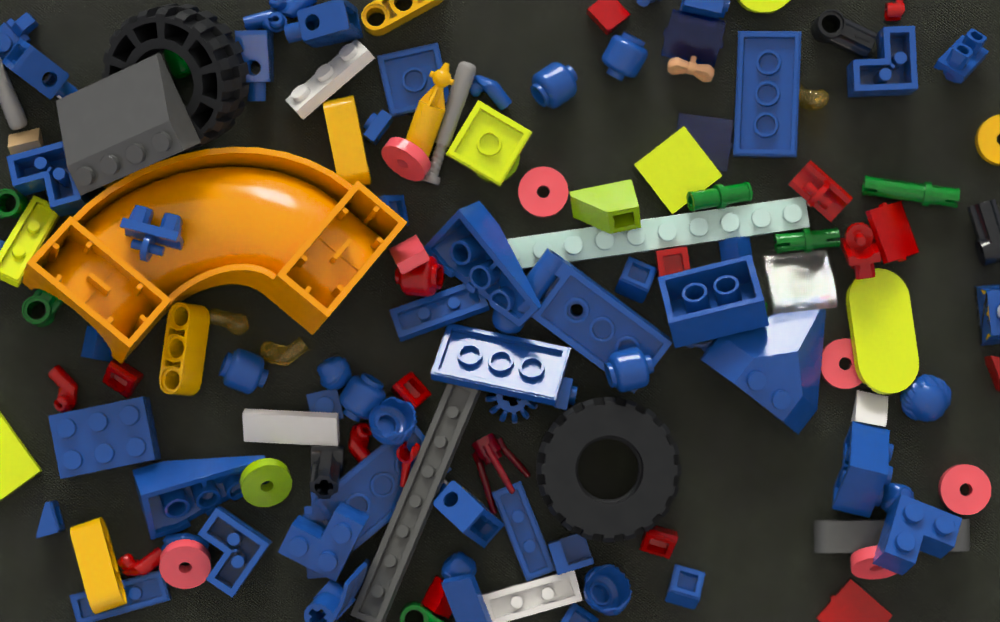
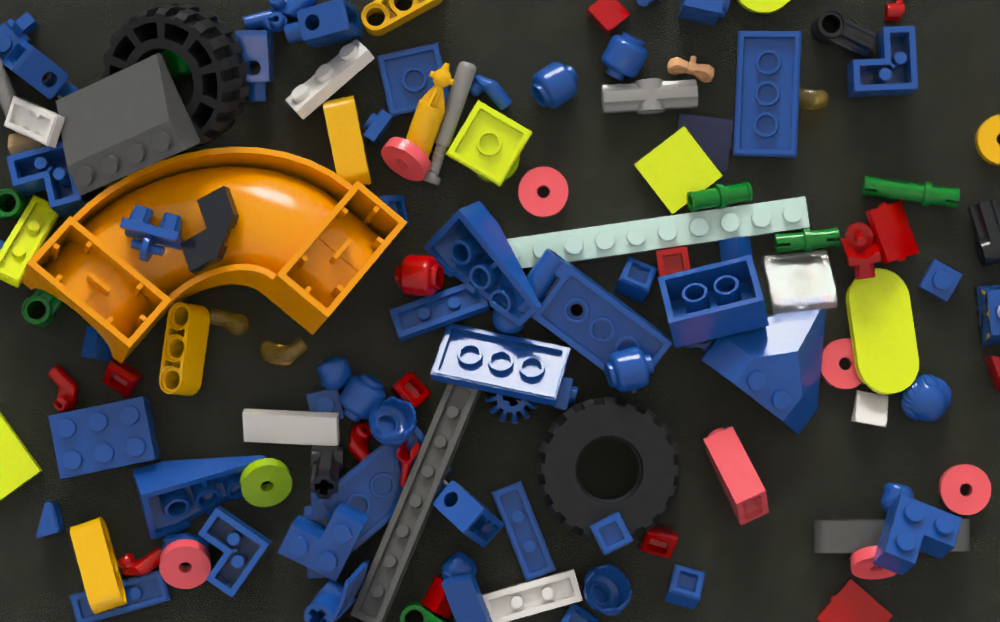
blue head [219,348,269,394] -> none
coral tile [389,235,430,274] -> none
dark red plant [471,433,531,515] -> none
blue panel [547,534,594,575] -> none
lime slope [569,179,641,234] -> none
clear blue piece [661,9,727,67] -> none
red hips [788,160,853,222] -> none
blue brick [832,421,894,518] -> none
blue hips [934,28,989,84] -> none
none -> white plate [4,96,66,148]
none -> black tile [180,186,239,274]
none -> blue tile [589,511,633,556]
none -> light grey piece [601,78,698,114]
none -> coral slope [703,426,769,526]
none -> blue plate [918,259,963,302]

